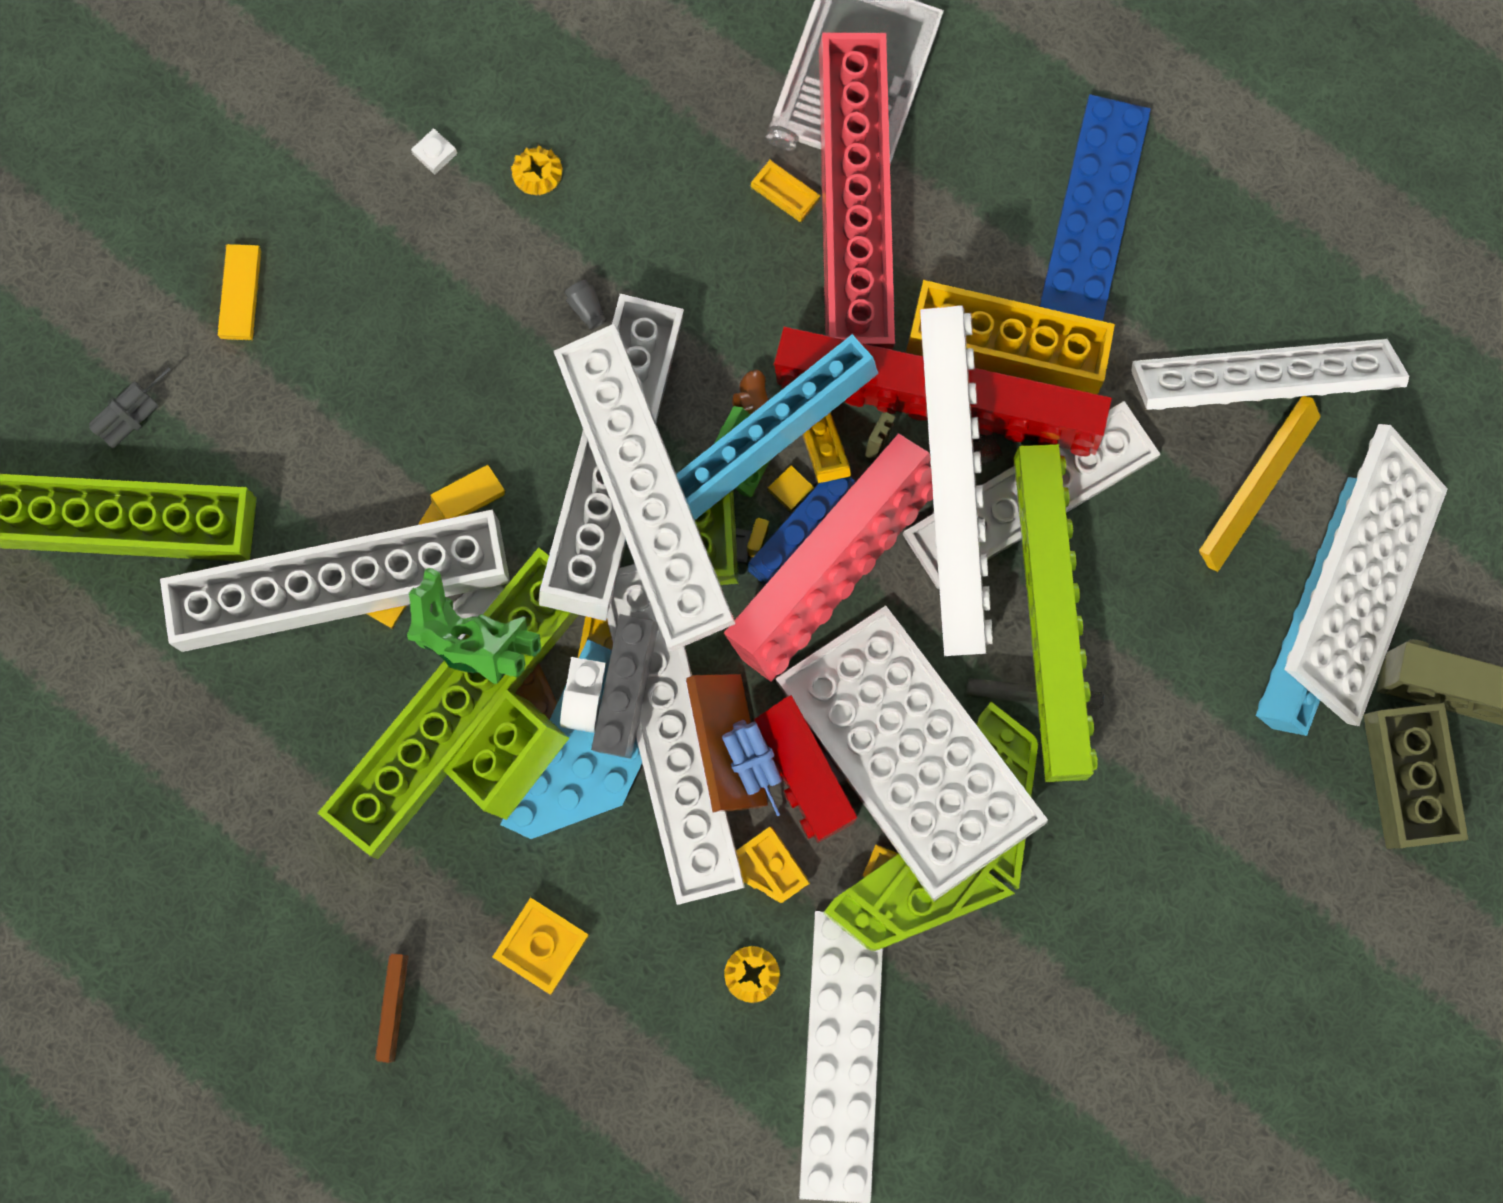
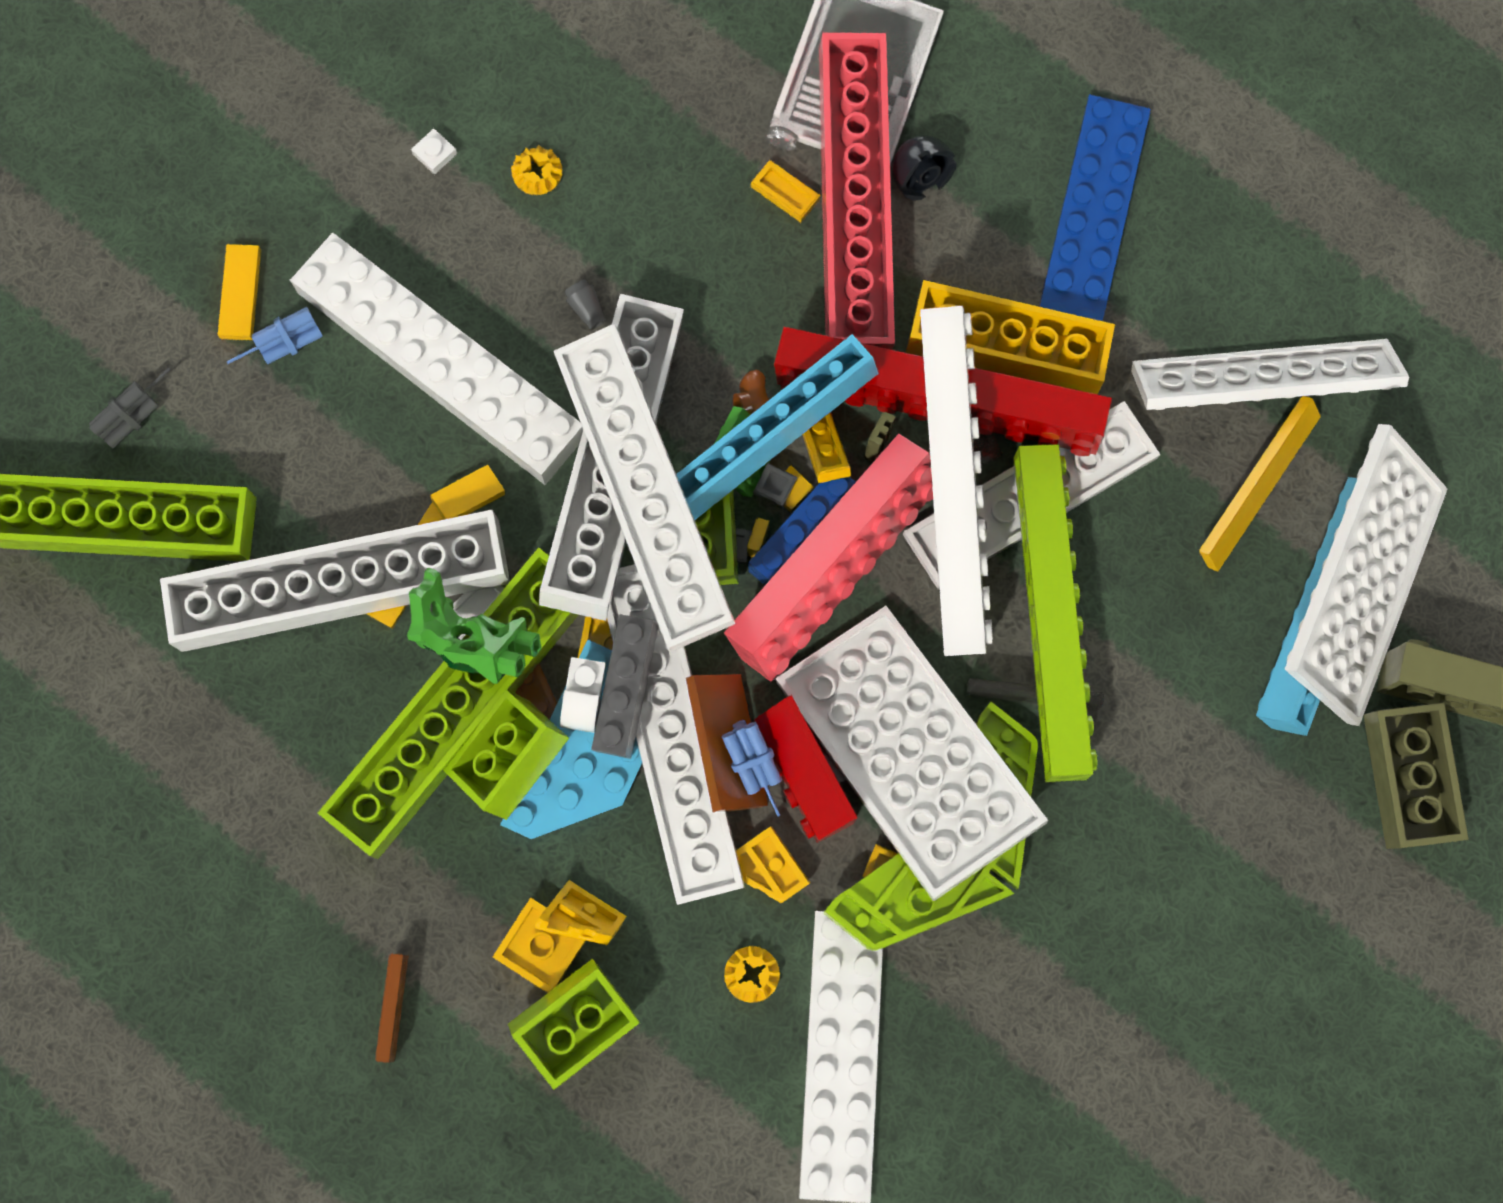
none -> medium blue piece [226,307,323,364]
none -> white brick [290,232,583,485]
none -> lime brick [508,958,639,1090]
none -> yellow wing [534,880,627,945]
none -> dark grey tile [753,463,797,509]
none -> black cylinder [892,135,957,201]

